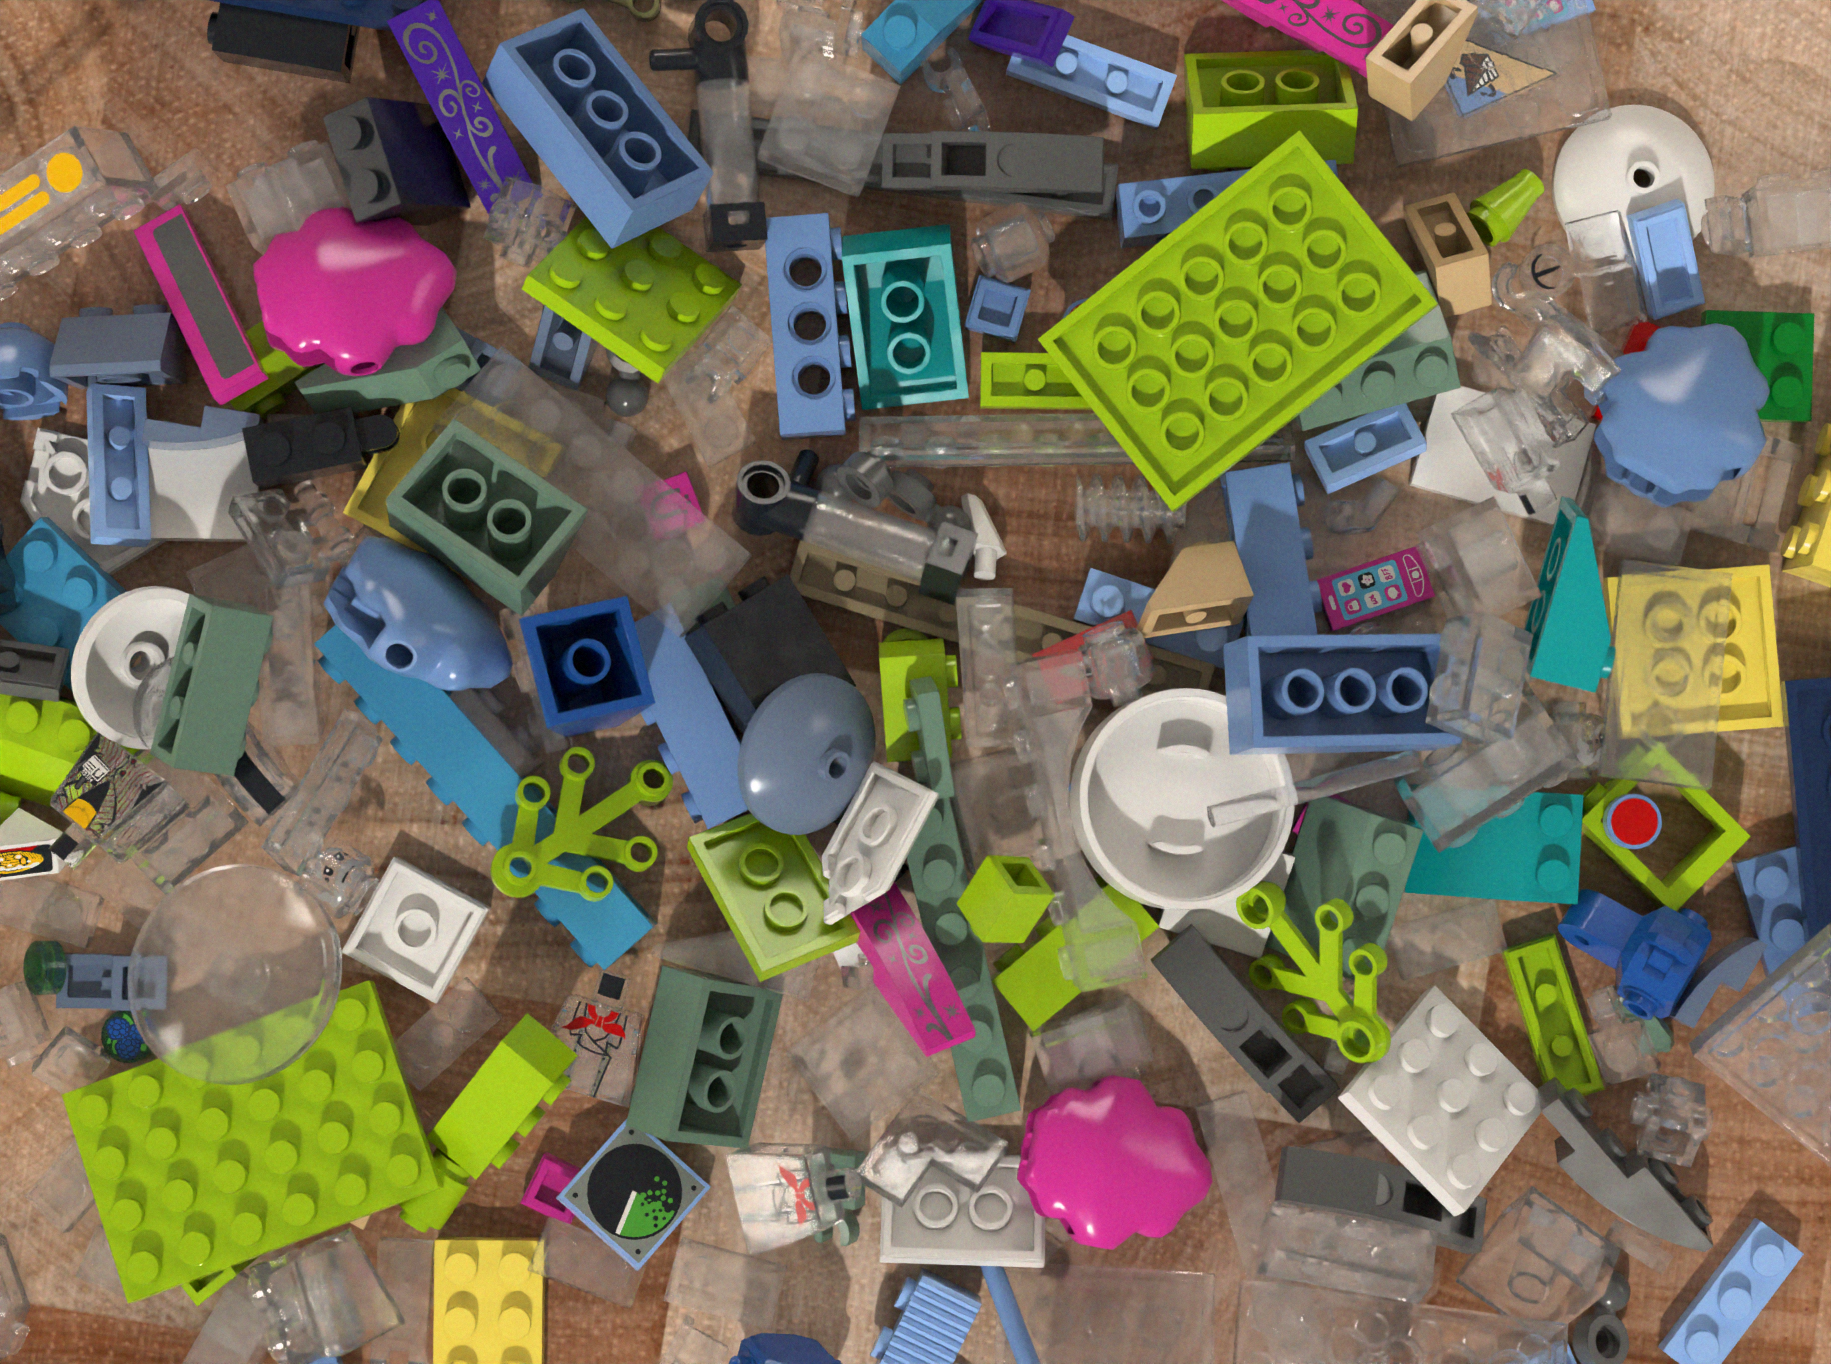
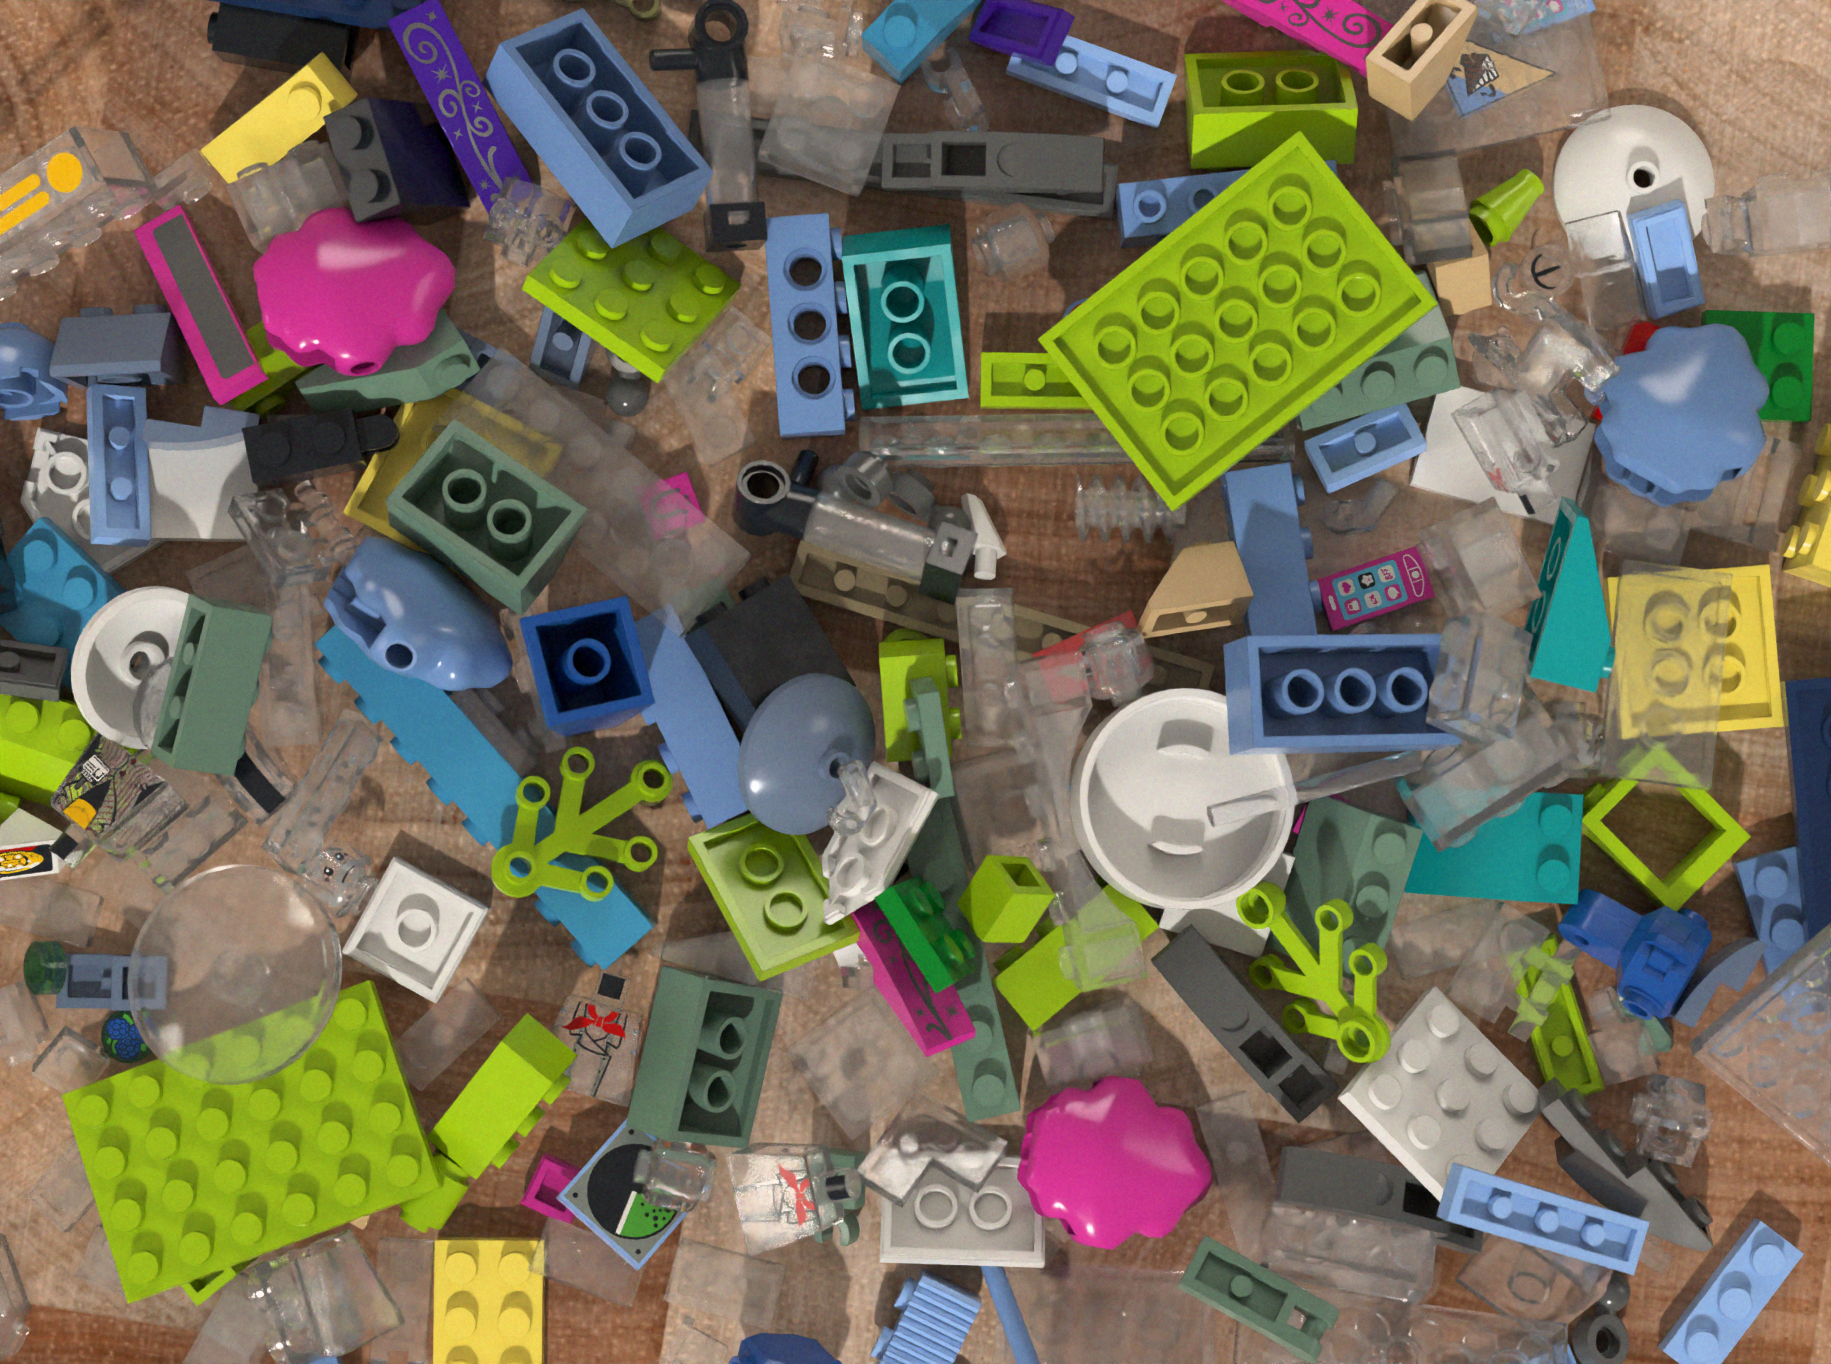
medium blue tile [964,275,1031,343] -> none
light blue plate [1073,568,1244,670] -> none
red tile [1603,794,1662,849] -> none
none -> light yellow slope [200,51,358,192]
none -> clear head [633,1138,717,1213]
none -> clear arm [826,760,878,836]
none -> green plate [874,876,978,994]
none -> sand green plate [1177,1235,1340,1363]
none -> clear brick [1382,148,1472,266]
none -> light blue plate [1436,1162,1650,1275]
none -> clear plate [1444,901,1582,1043]

